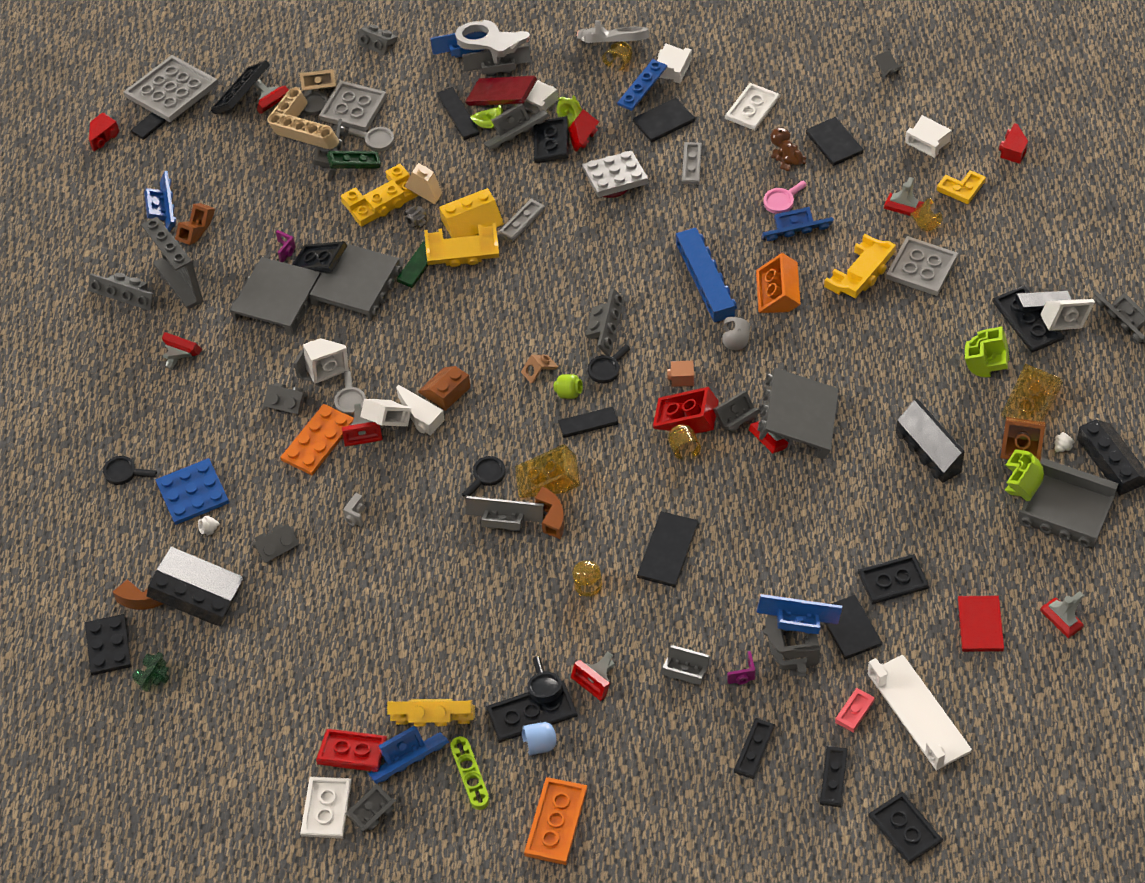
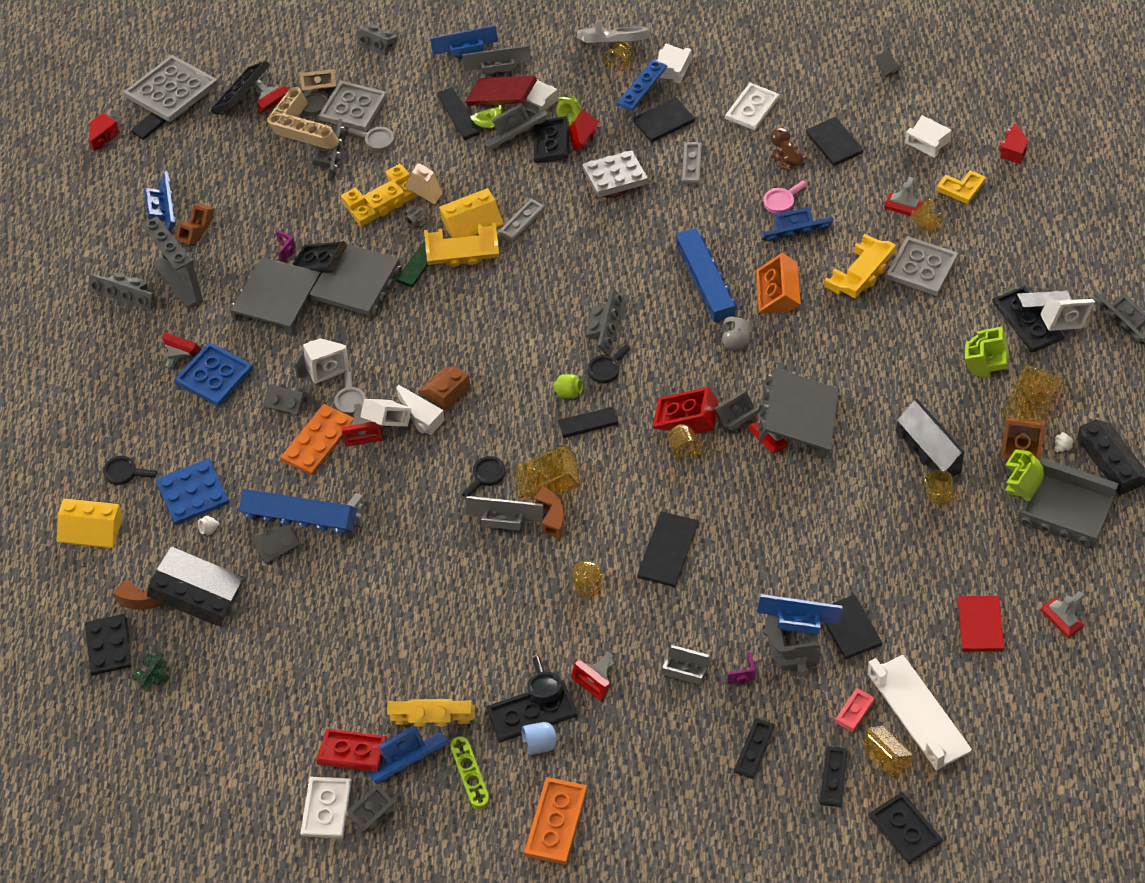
dark green tile [327,151,381,169] -> none
animal [455,20,530,64] -> none
medium nougat bracket [521,354,558,383] -> none
nougat brick [667,361,694,387] -> none
black tile [858,554,929,605] -> none
none -> yellow slope [57,498,124,548]
none -> blue plate [174,342,253,407]
none -> blue brick [238,489,357,534]
none -> clear yellow slope [863,726,912,778]
none -> clear yellow helmet [924,470,955,505]

